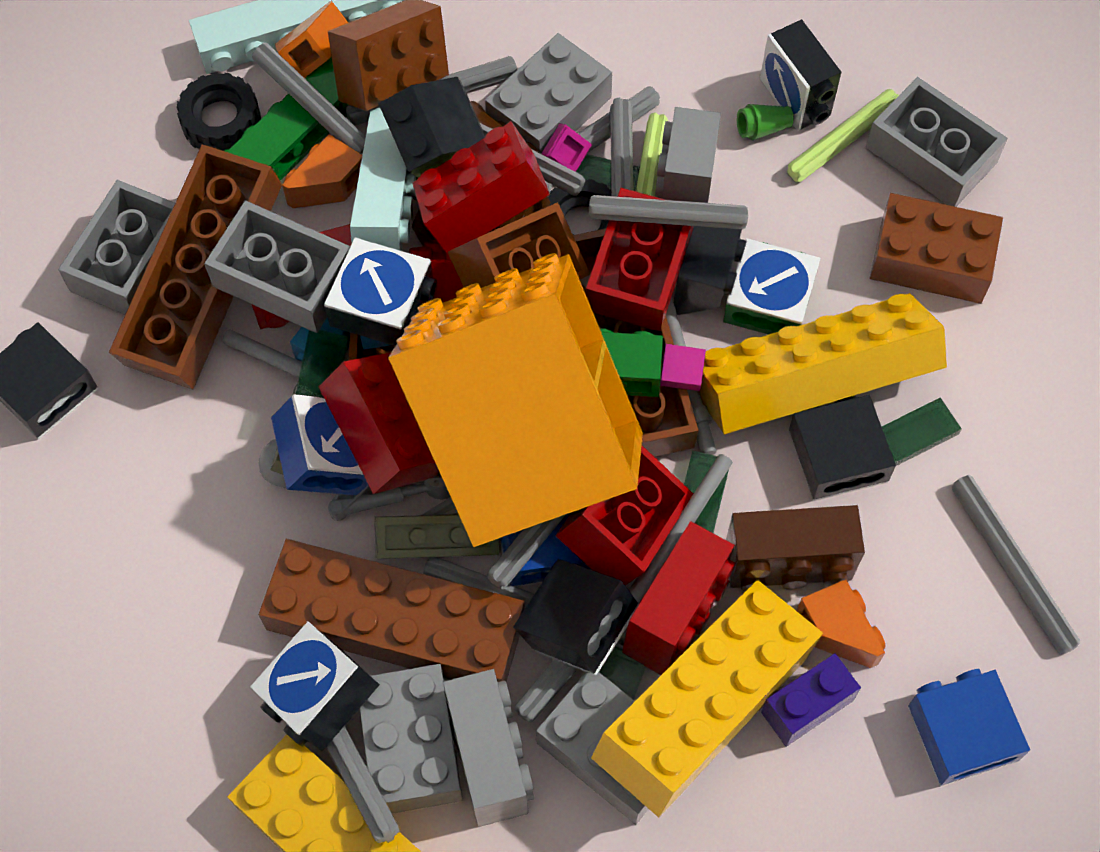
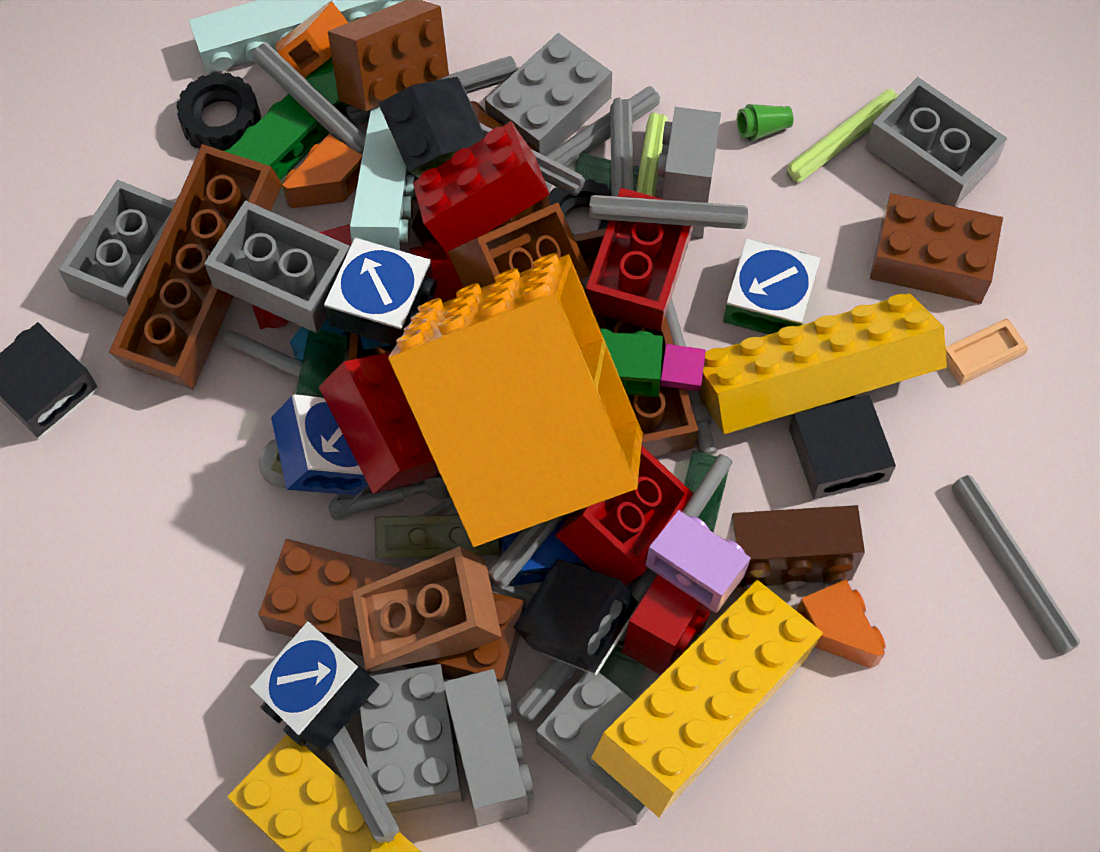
dark pink tile [541,123,592,172] -> none
black slope [673,226,747,315] -> none
piece [760,19,842,131] -> none
dark purple brick [761,653,861,747] -> none
clear green tile [882,397,962,466] -> none
blue piece [908,669,1030,787] -> none
none -> nougat slope [352,546,502,672]
none -> lavender brick [645,510,751,613]
none -> light nougat tile [946,318,1029,385]

